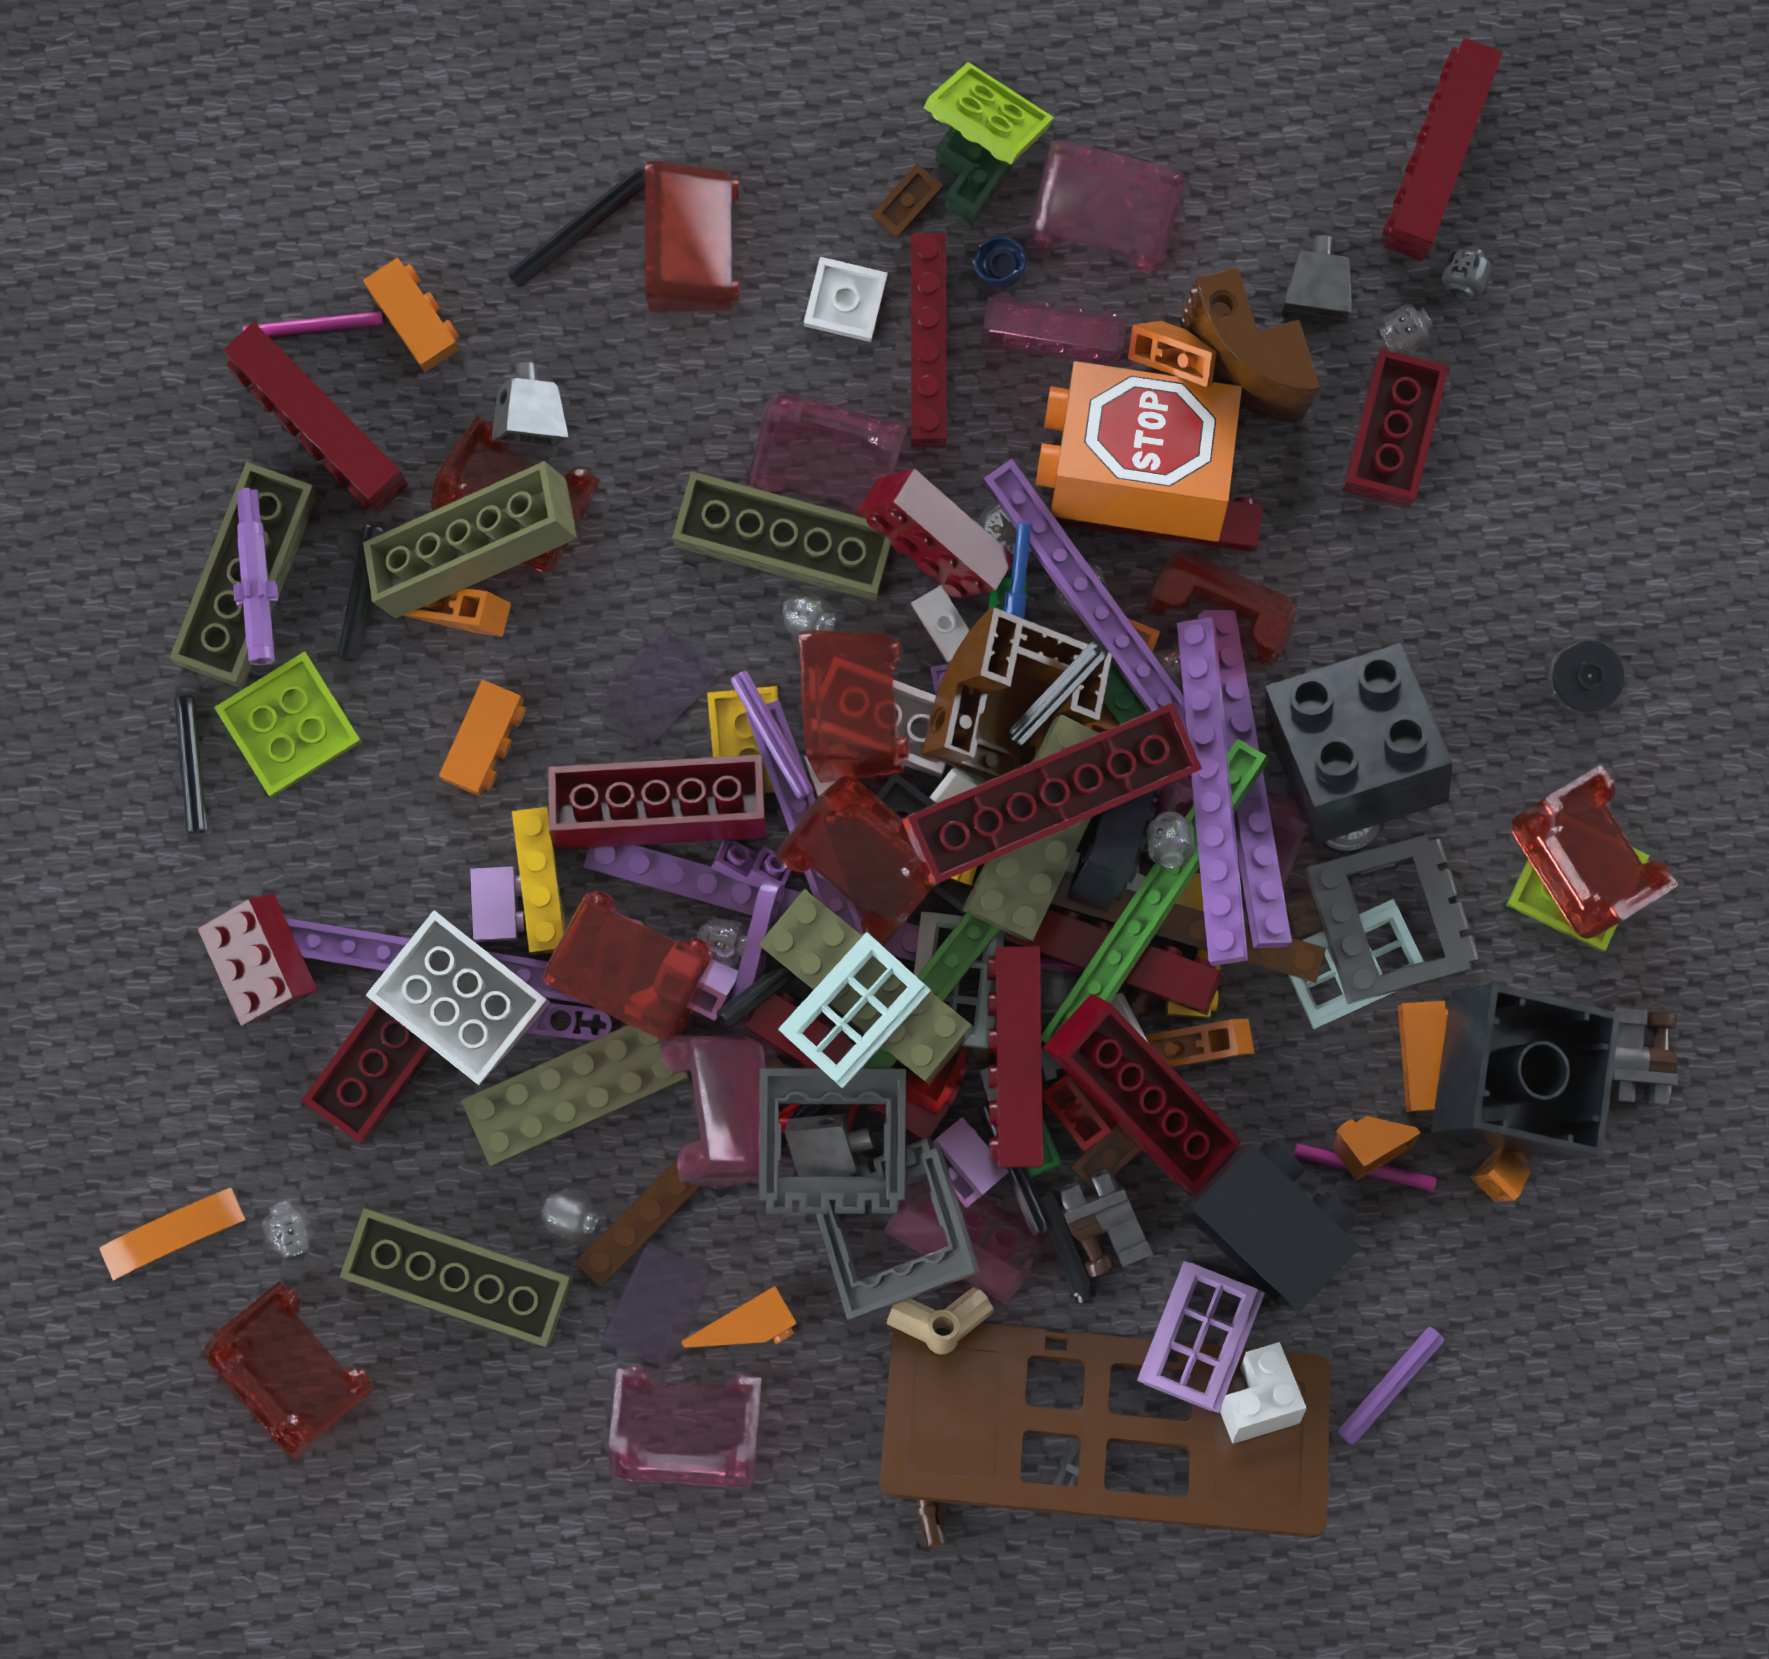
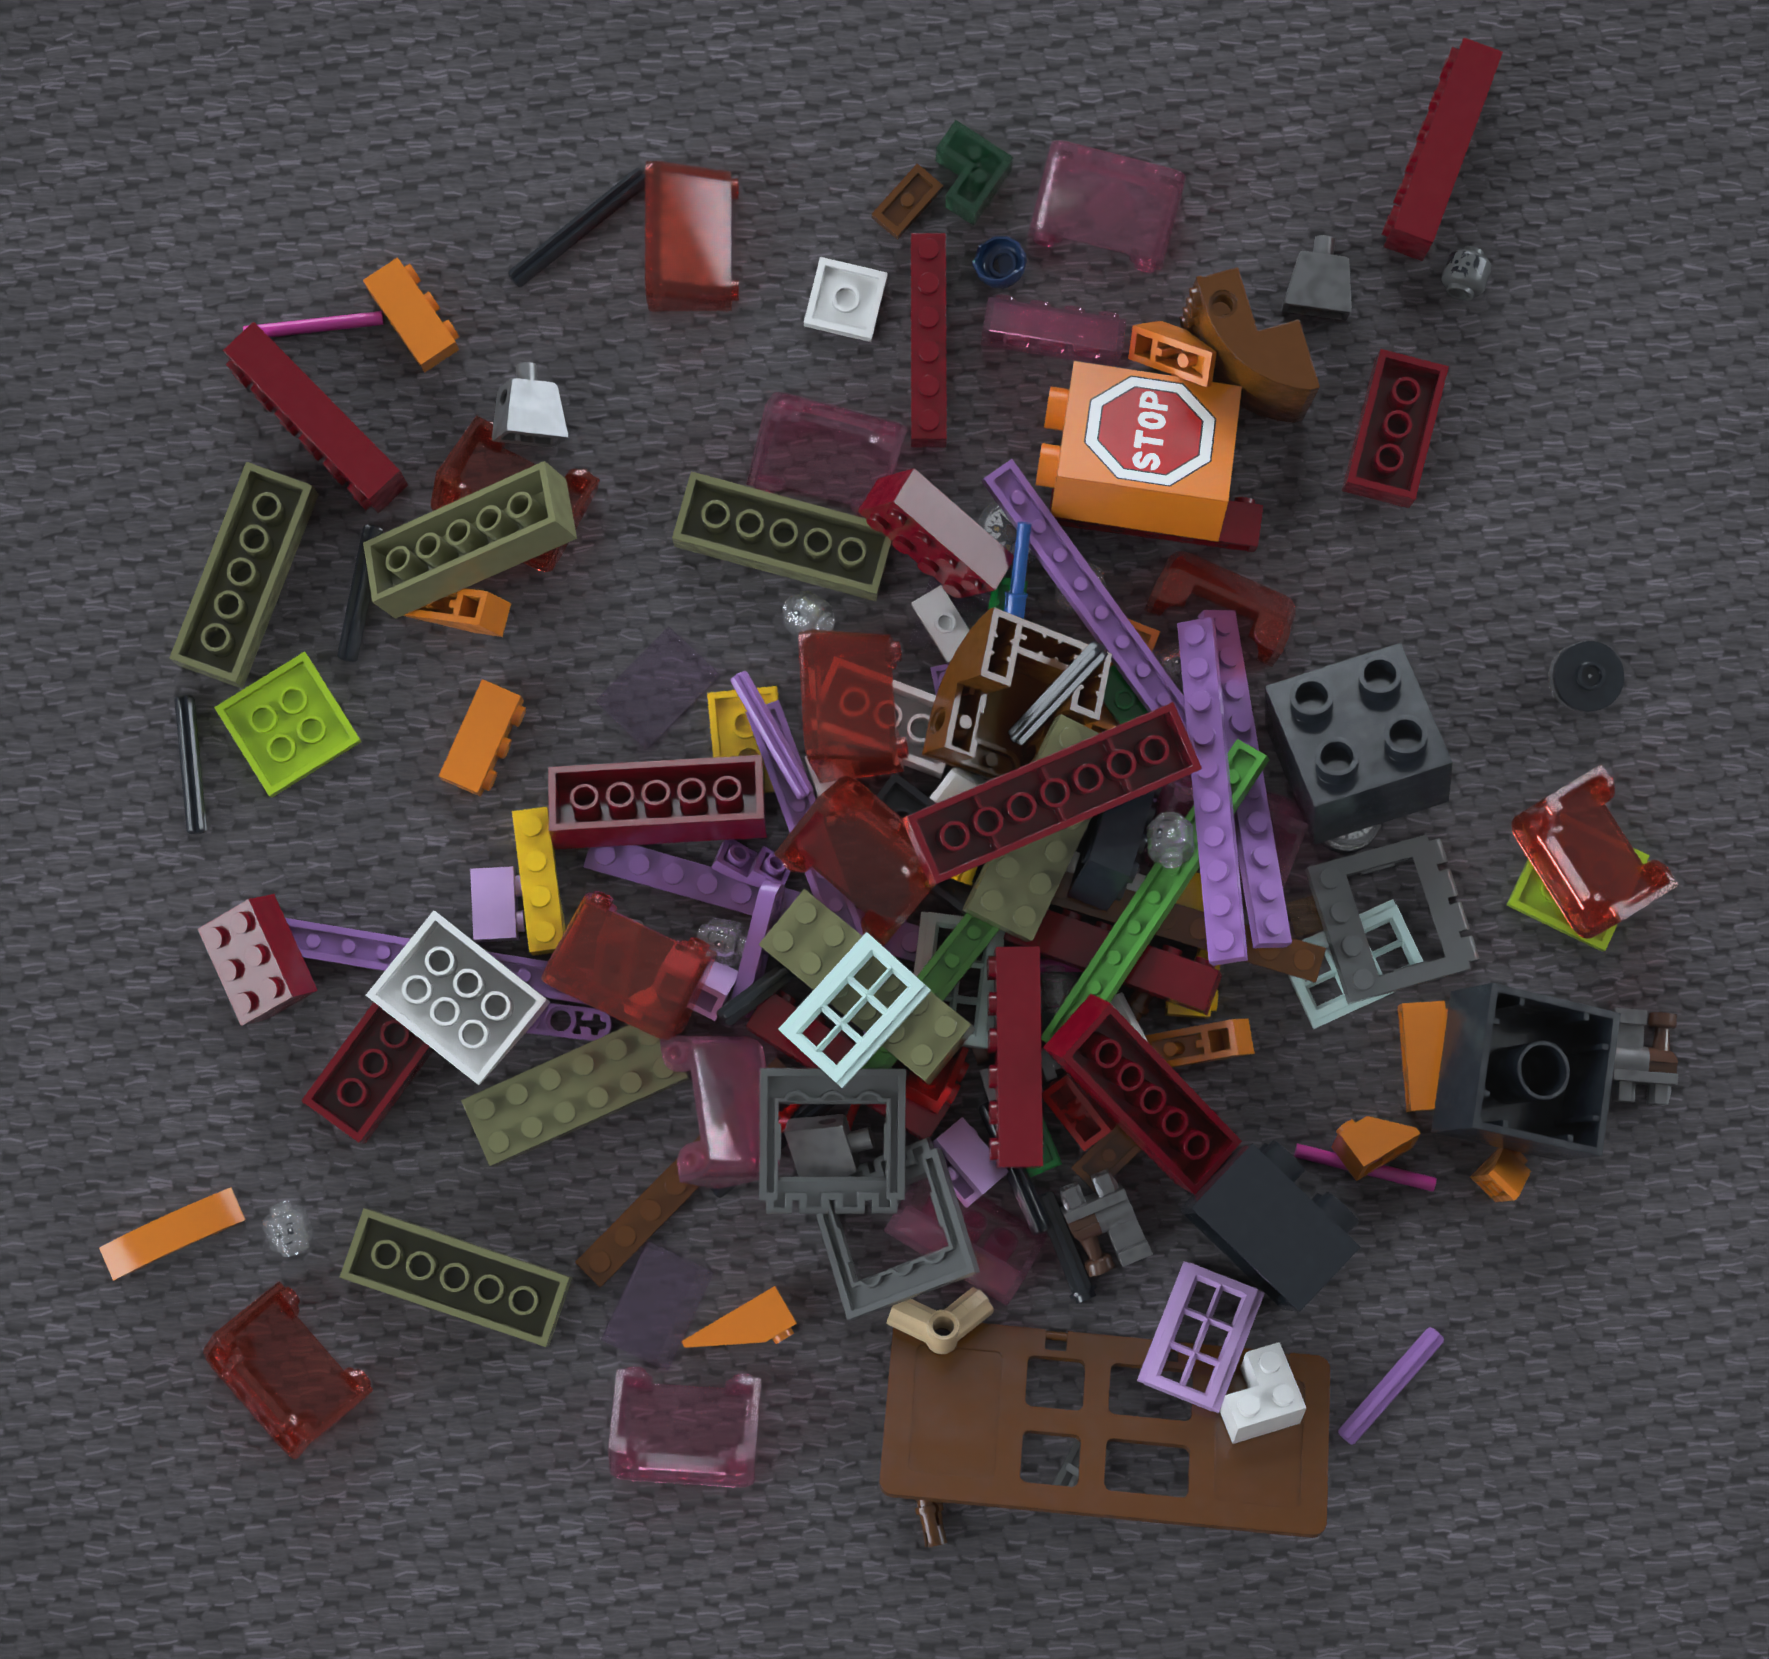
medium lavender piece [233,488,278,665] -> none
clear head [541,1190,598,1242] -> none
lime plate [924,62,1054,165] -> none
clear head [1379,304,1433,355] -> none

